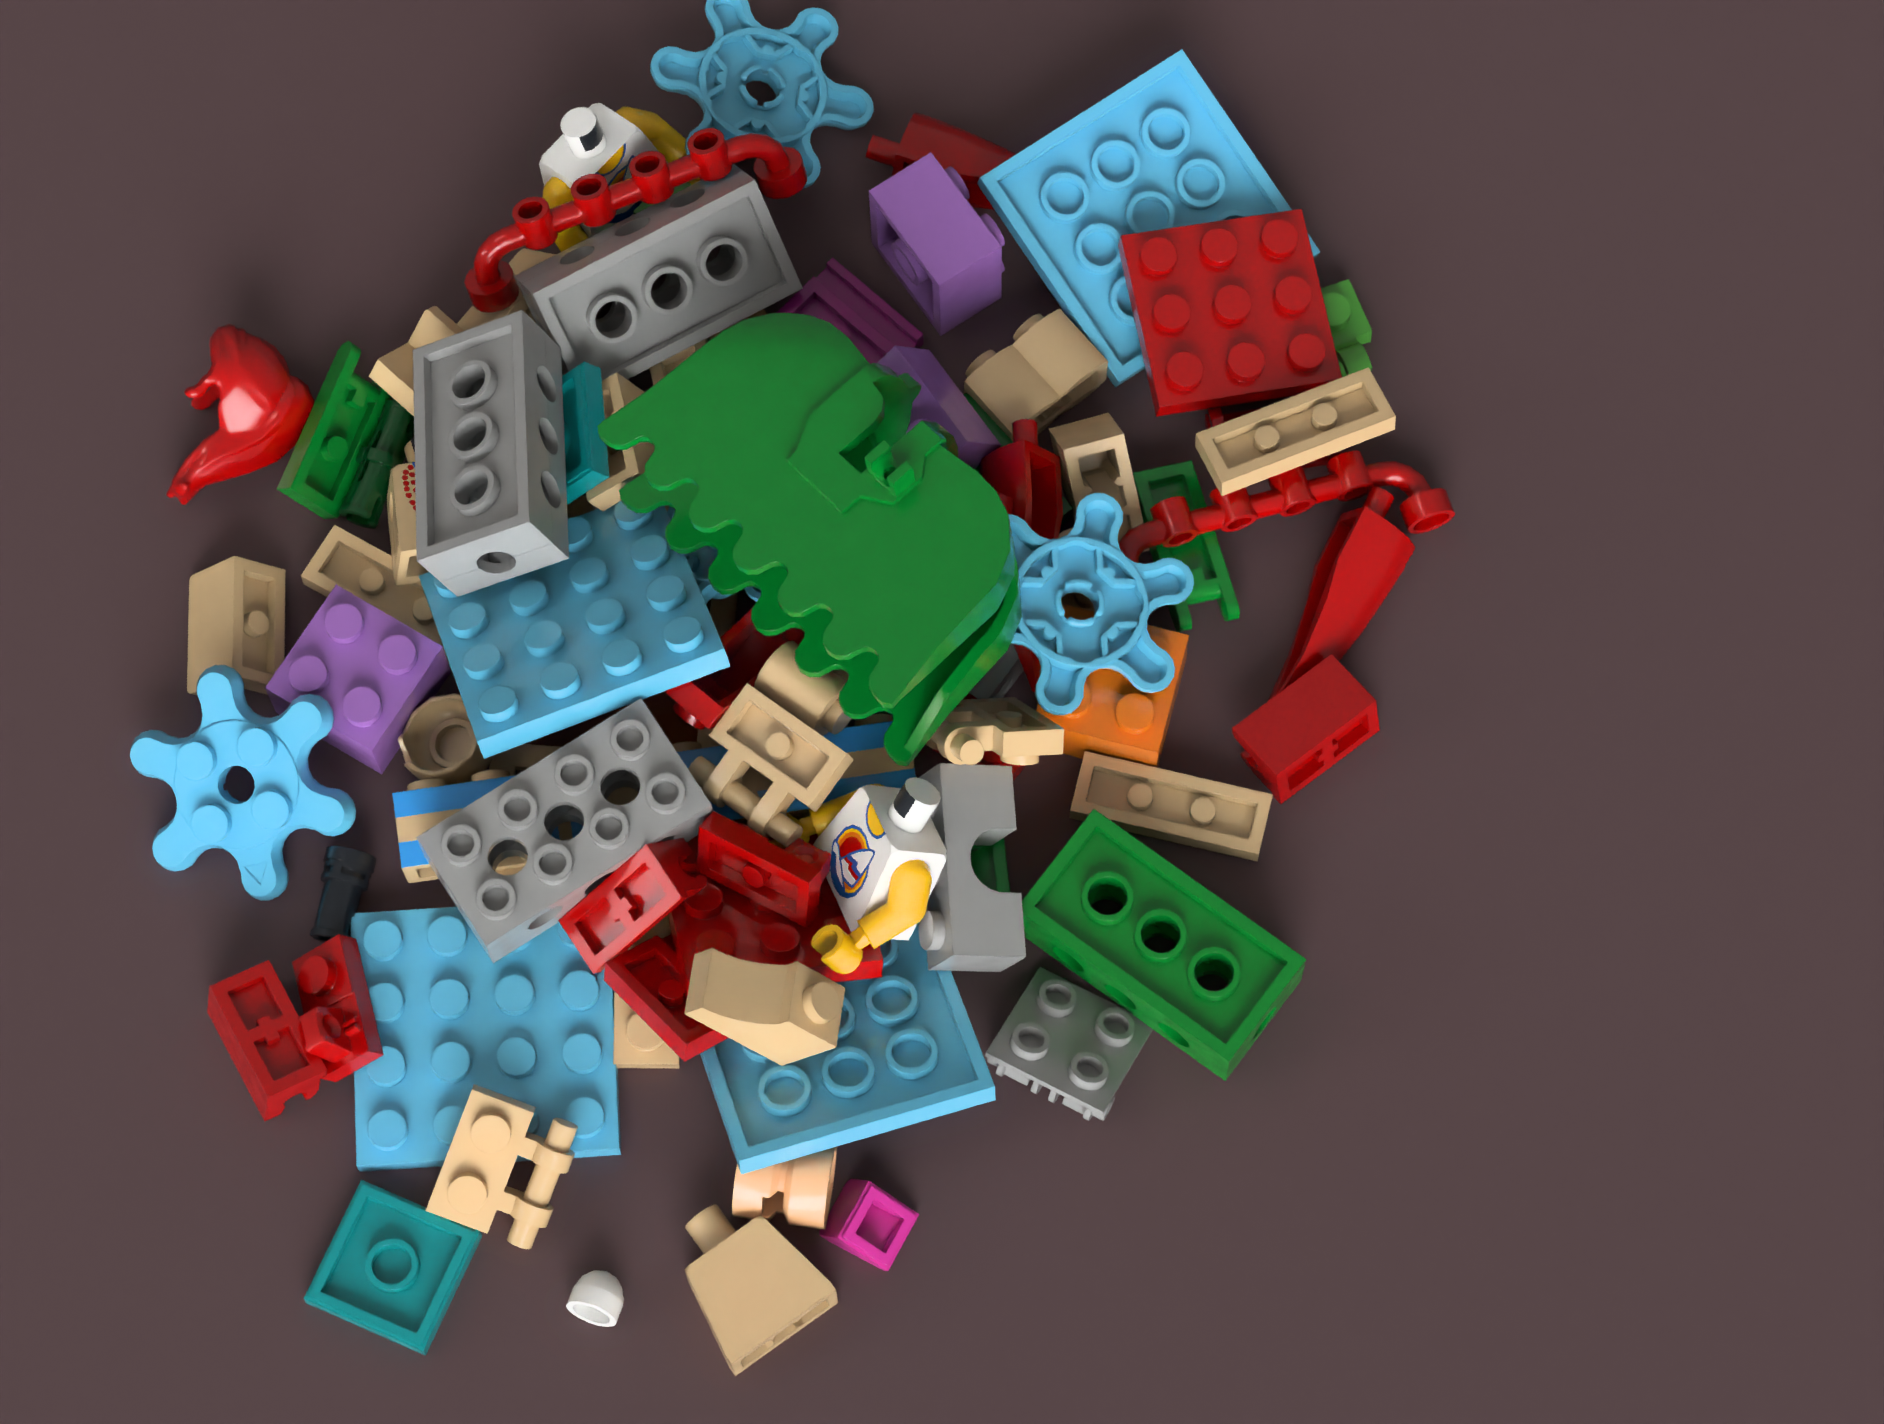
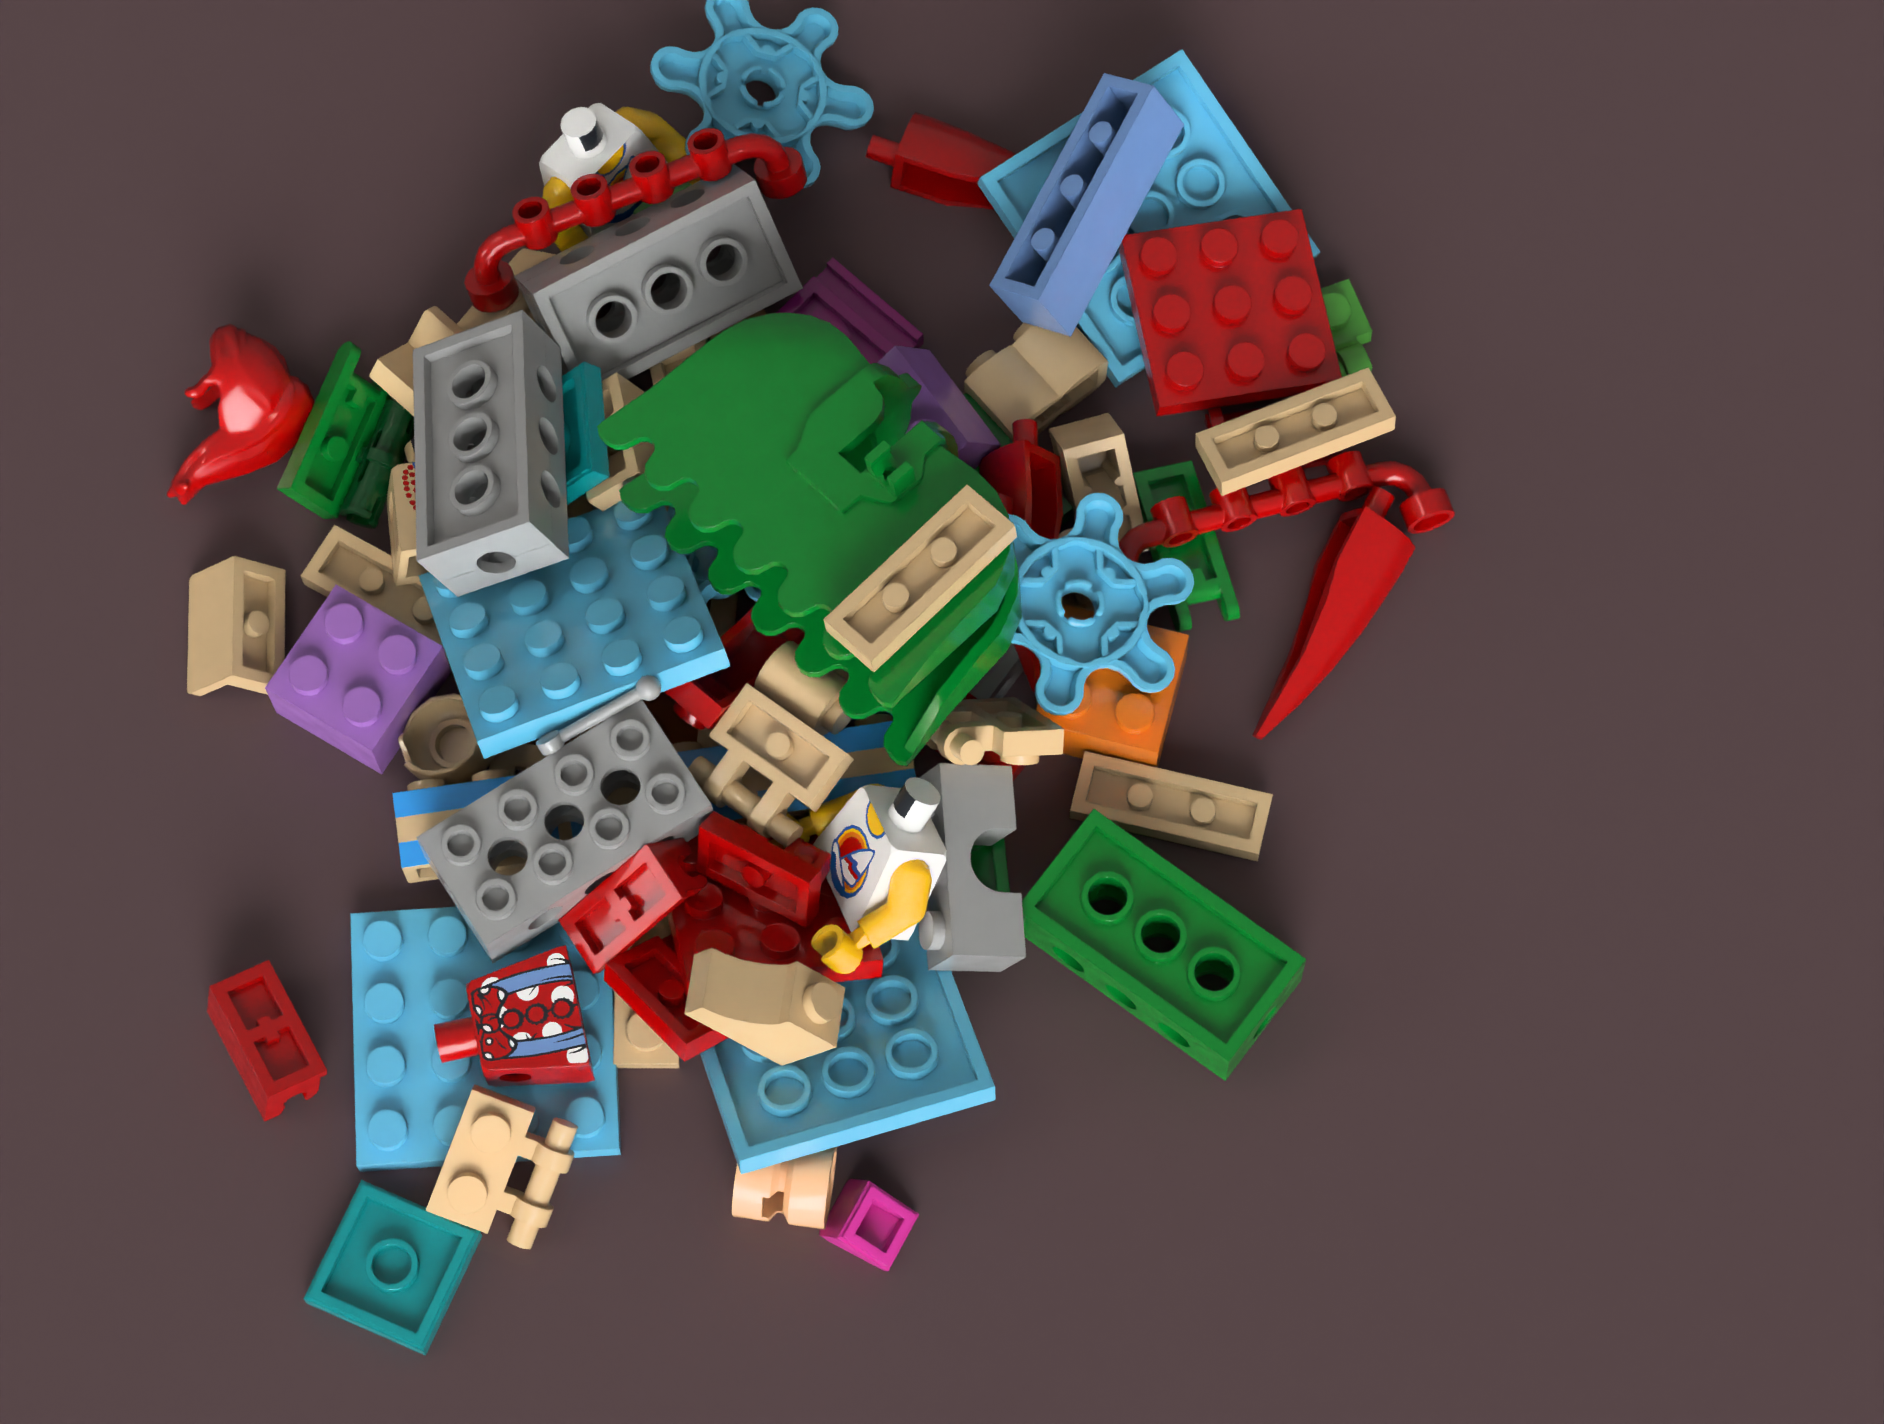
medium azure plate [130,665,356,901] -> none
red hinge [292,934,384,1082] -> none
black pin [310,846,377,942] -> none
white hinge [566,1270,624,1327] -> none
tan torso [684,1204,838,1376] -> none
medium lavender brick [869,152,1005,336] -> none
light grey hinge [985,967,1153,1121] -> none
red hinge [1232,654,1380,804] -> none
none -> torso [434,945,595,1087]
none -> light grey hinge [536,675,661,756]
none -> tan plate [823,485,1017,672]
none -> medium blue brick [989,73,1184,337]

